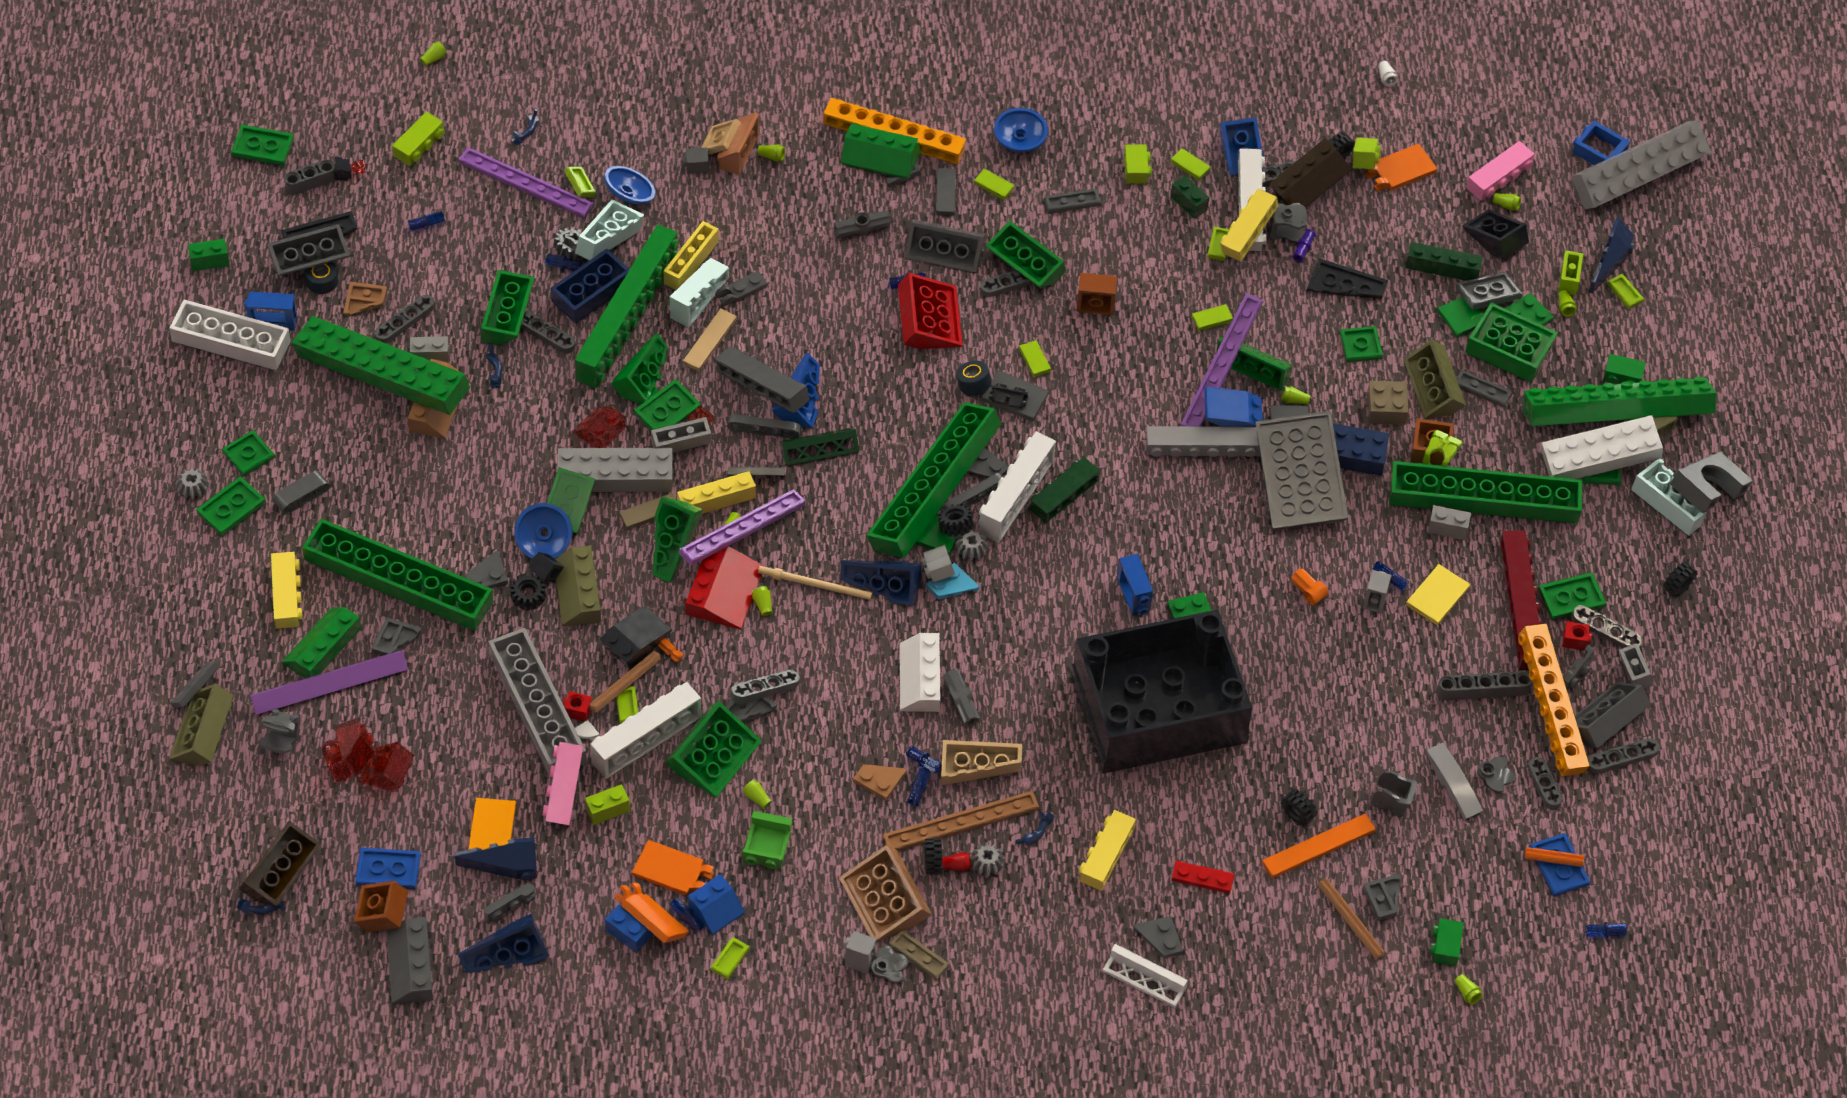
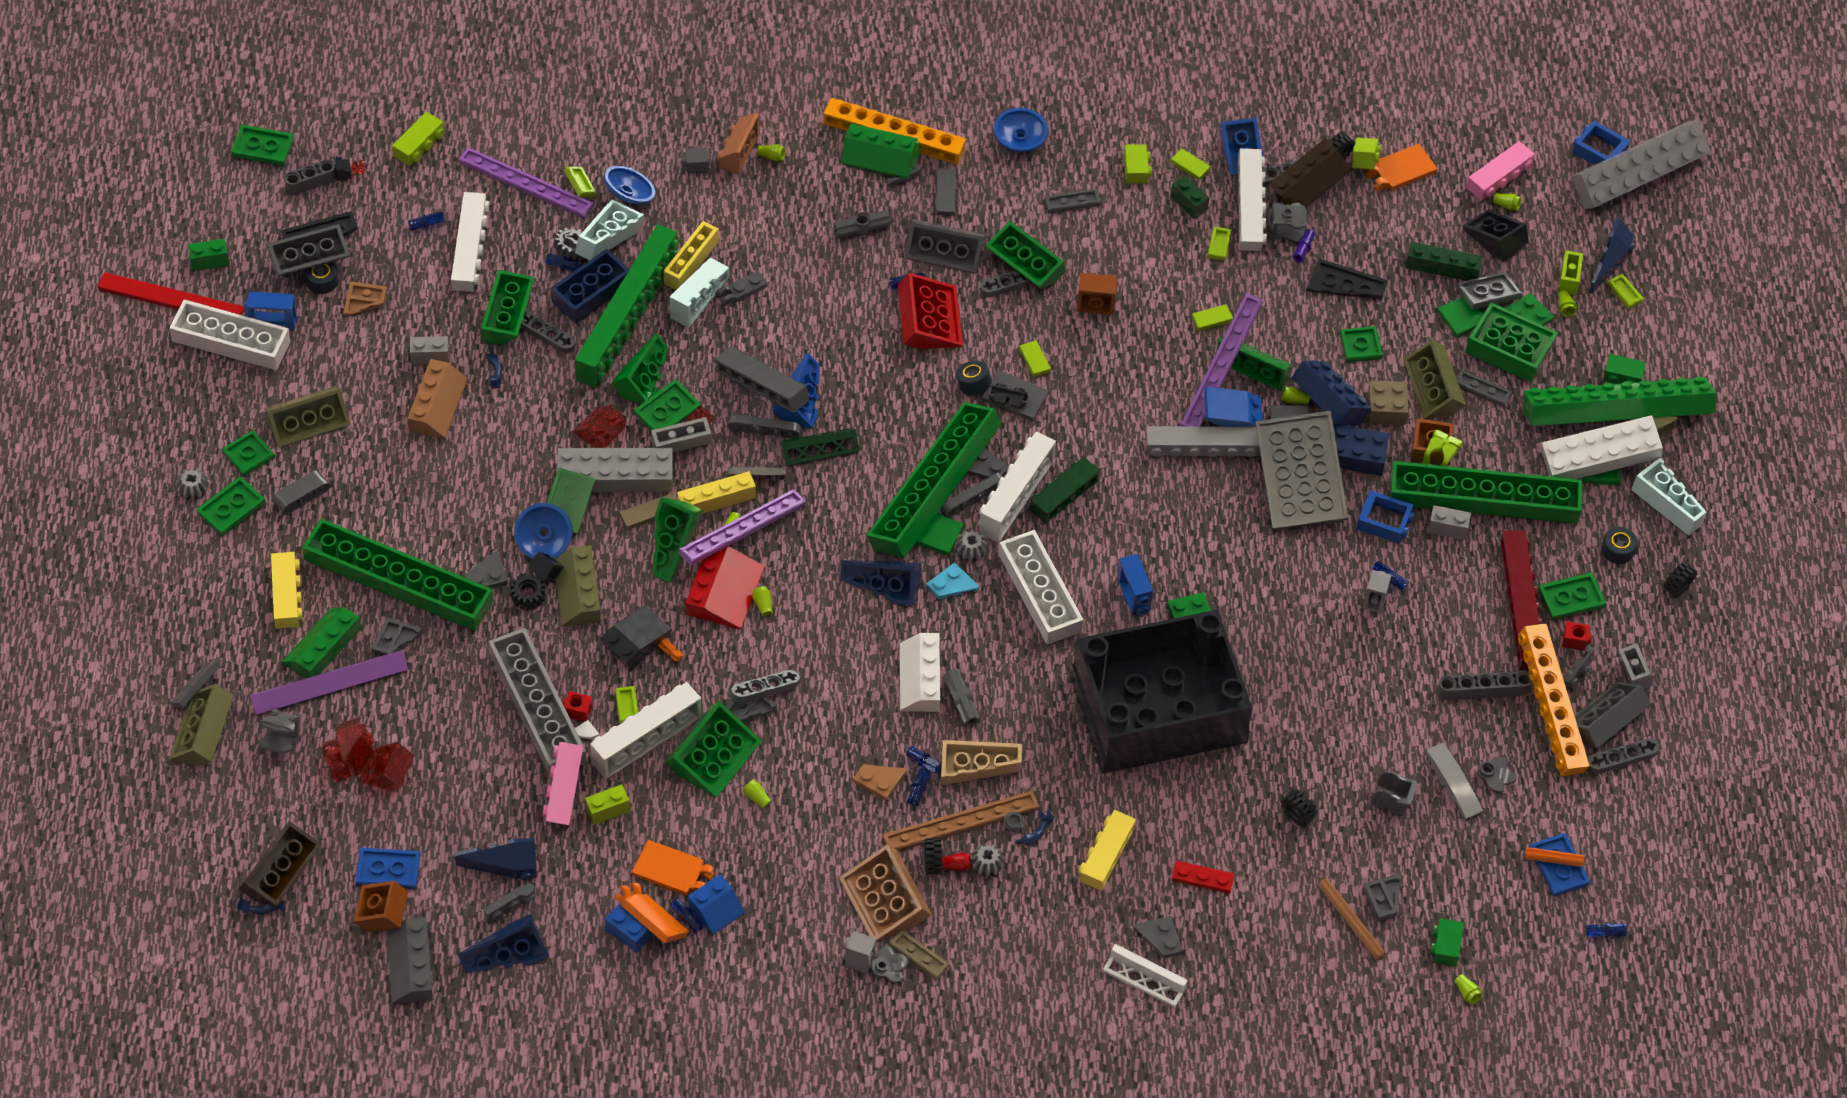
green brick [292,316,470,415] -> none
dark grey beam [375,295,435,343] -> none
lime cone [420,42,447,67] -> none
light orange tile [469,798,516,850] -> none
dark blue piece [511,109,539,145] -> none
medium nougat axle [589,651,661,713] -> none
tan tile [683,309,737,372] -> none
tan tile [701,119,741,155] -> none
lime tile [711,937,750,980] -> none
bright green panel [742,811,792,869] -> none
tan bar [758,566,872,600] -> none
light grey brick [921,545,955,582] -> none
black tyre [938,504,974,537] -> none
lime tile [974,169,1014,200] -> none
light yellow brick [1220,188,1278,262] -> none
orange tile [1262,813,1376,879] -> none
orange piece [1290,569,1329,606] -> none
white cone [1378,61,1398,87] -> none
light yellow tile [1406,564,1470,626] -> none
dark grey beam [1528,757,1562,809] -> none
dark grey beam [1571,605,1642,648] -> none
dark grey arch [1670,452,1753,513] -> none
none -> red tile [97,272,245,315]
none -> olive slope [264,386,351,447]
none -> white brick [451,192,489,292]
none -> white brick [999,530,1083,645]
none -> dark grey plate [1003,812,1023,832]
none -> dark blue brick [1291,360,1372,426]
none -> blue window [1356,490,1415,544]
none -> black wheel [1601,527,1638,564]

